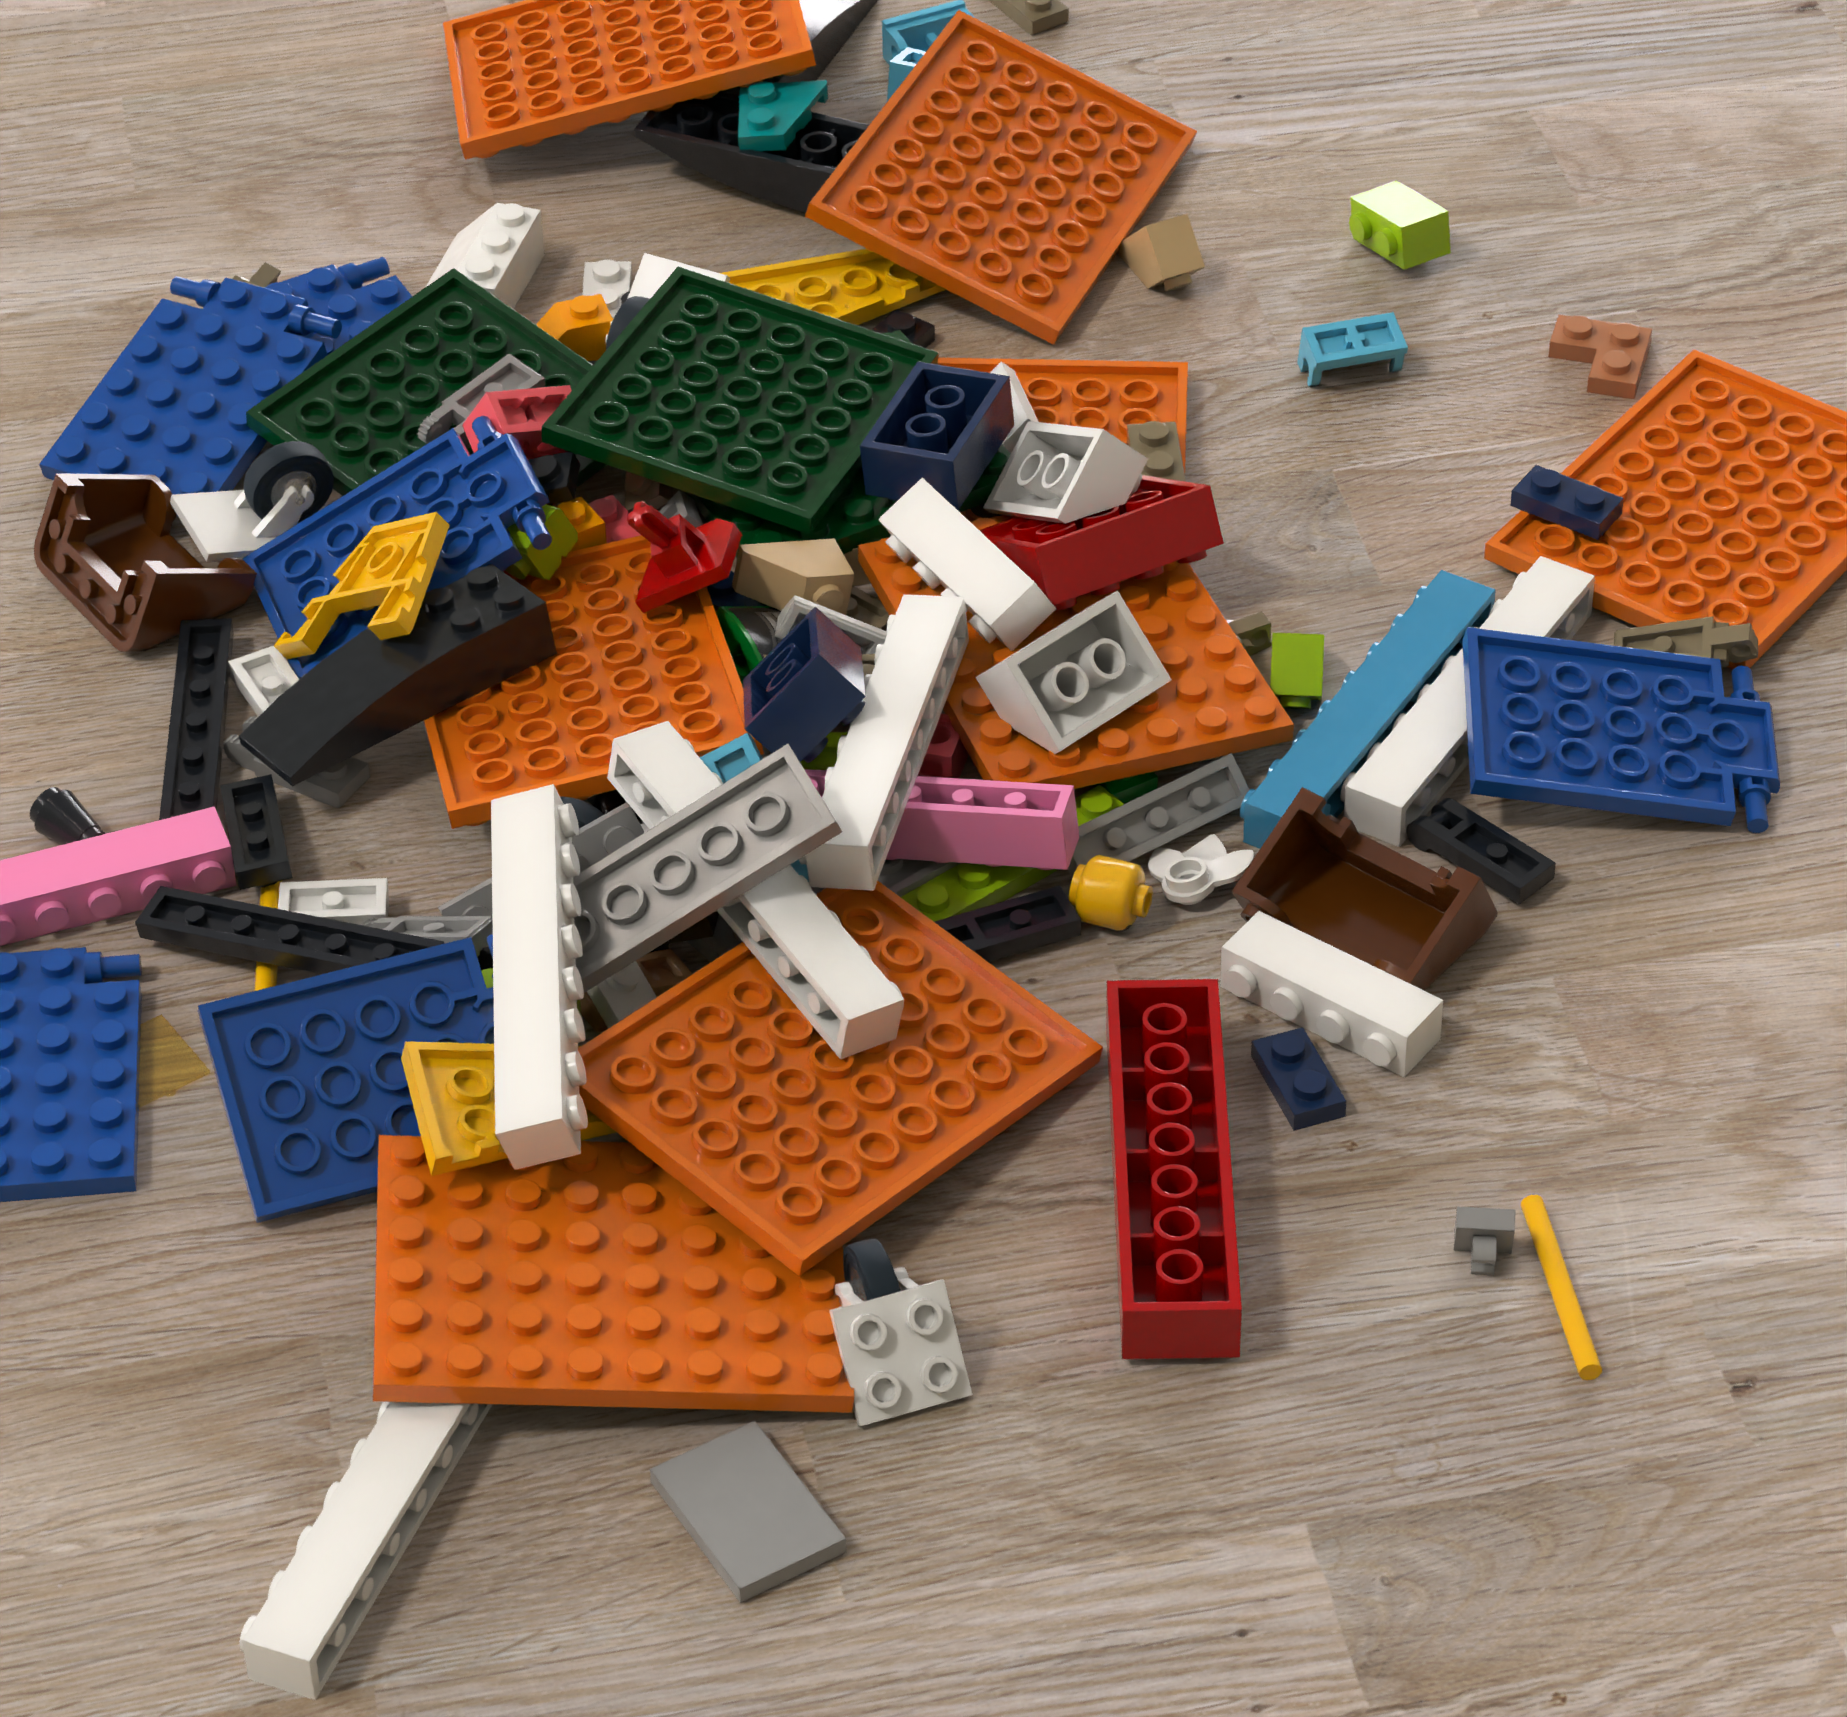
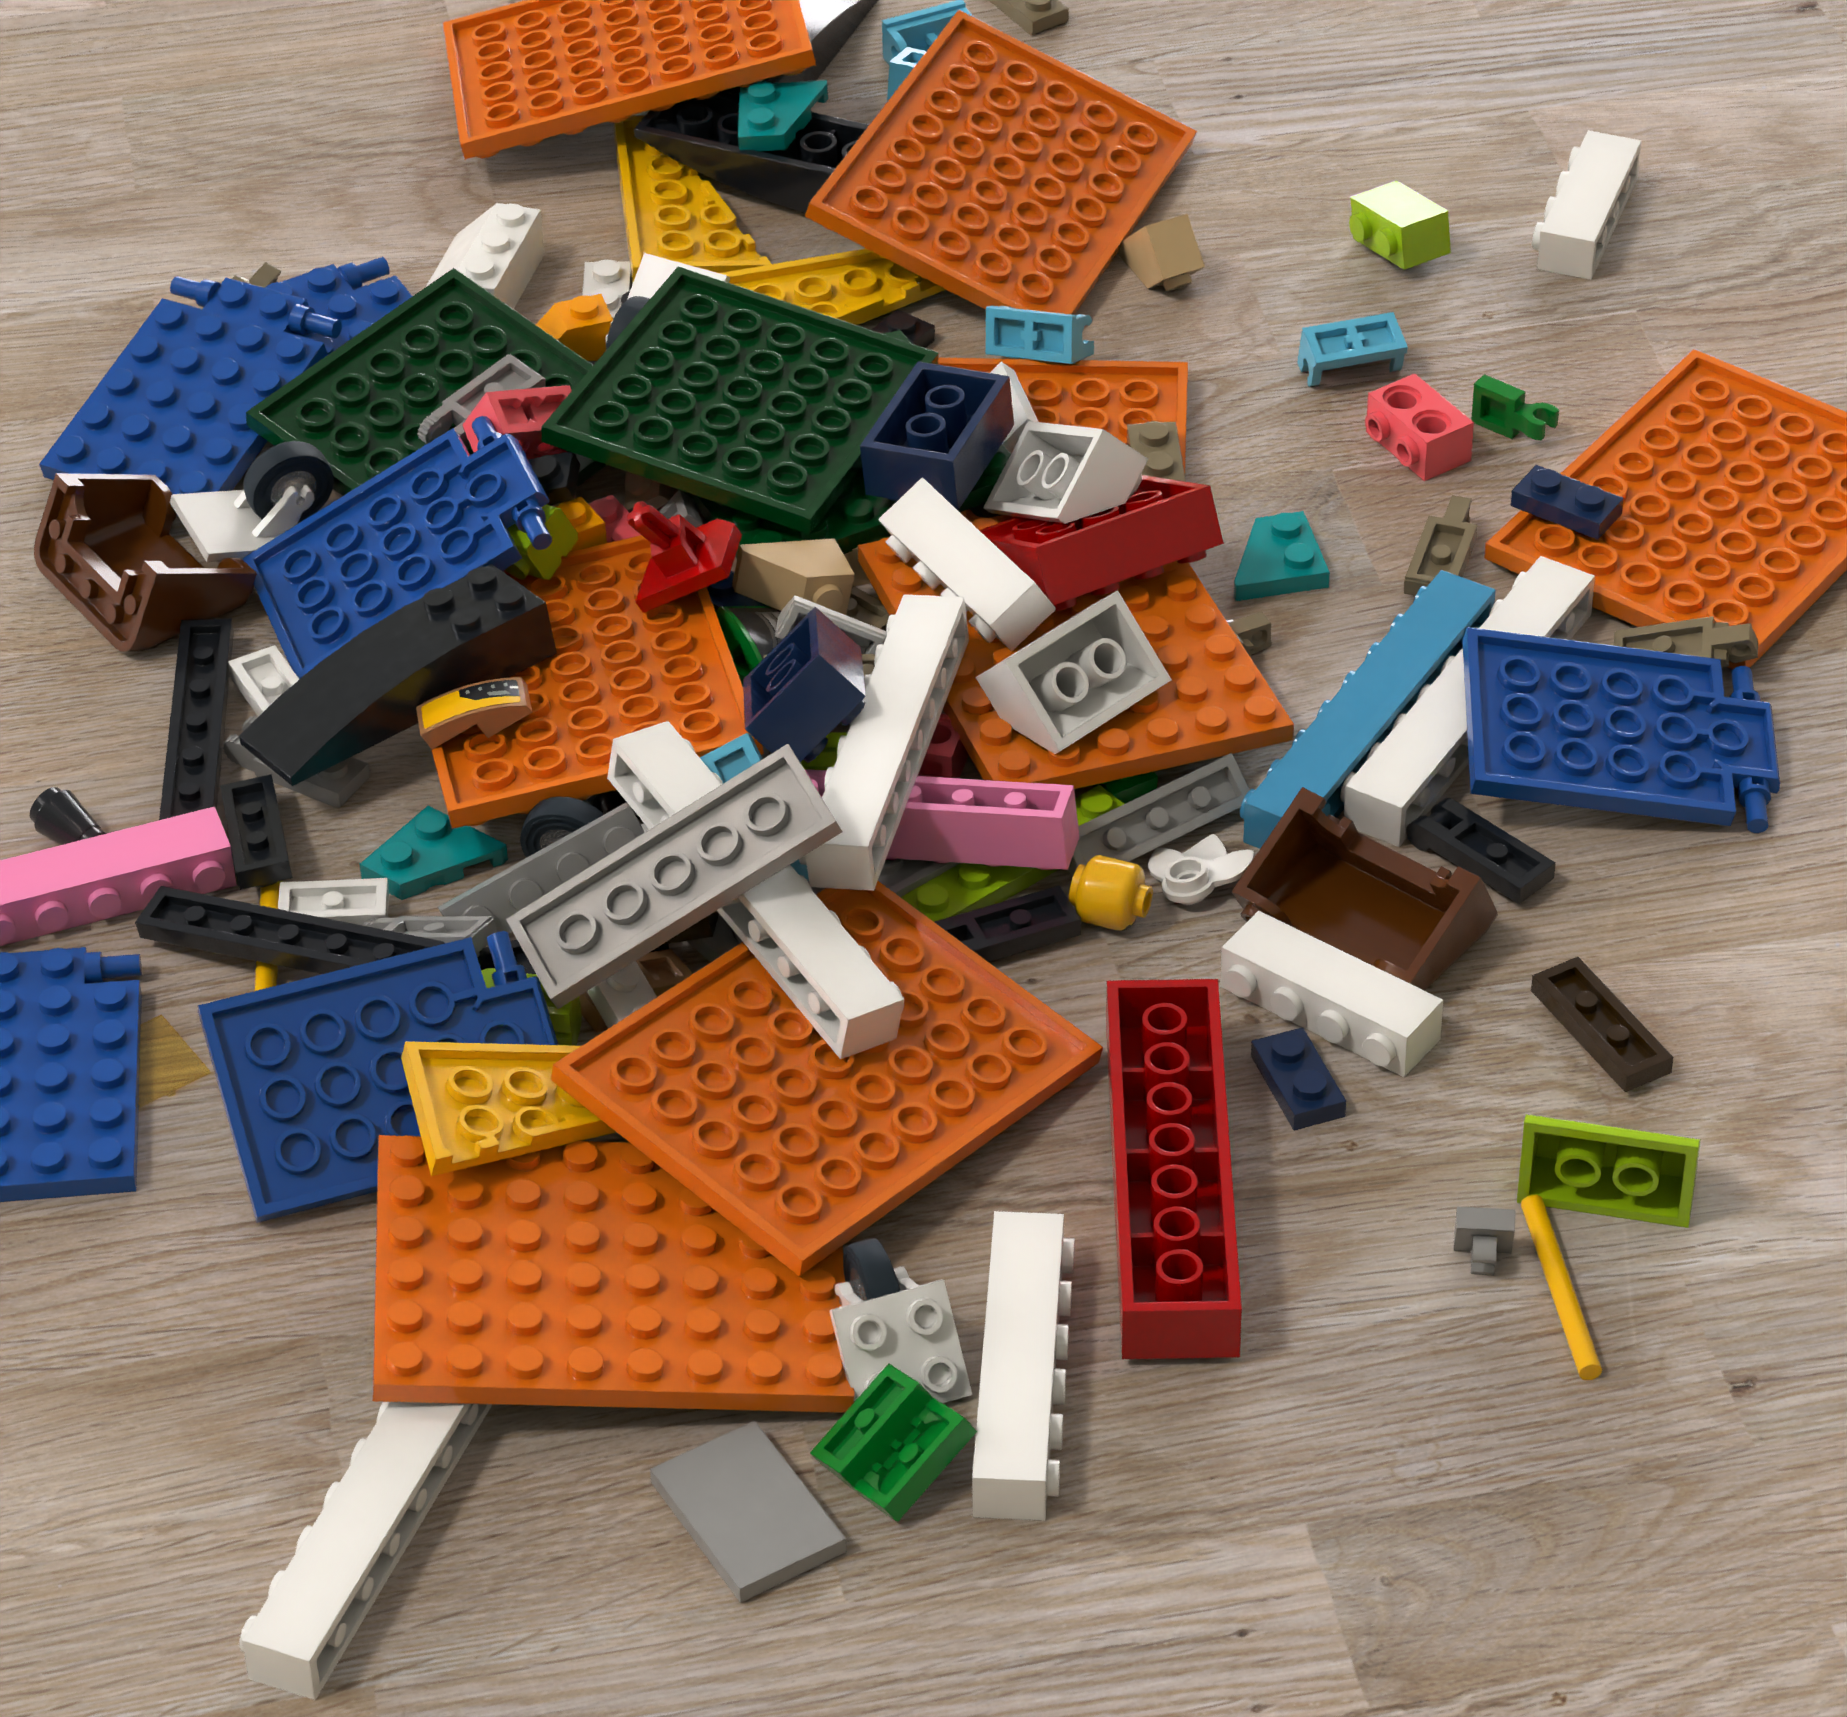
yellow wing [274,512,450,659] -> none
white brick [491,784,588,1170] -> none
lime slope [1270,632,1324,709] -> none
nougat plate [1549,314,1652,400] -> none
none -> teal wing [360,805,508,900]
none -> slope [416,677,532,750]
none -> yellow wing [613,115,772,282]
none -> green slope [810,1364,977,1523]
none -> white brick [972,1211,1075,1521]
none -> medium azure hinge [985,306,1094,364]
none -> teal wing [1234,511,1330,601]
none -> coral brick [1365,373,1474,481]
none -> dark tan hinge [1404,495,1477,596]
none -> green plate [1471,374,1559,441]
none -> lime slope [1517,1114,1701,1228]
none -> dark brown plate [1531,957,1673,1093]
none -> white brick [1532,130,1641,280]

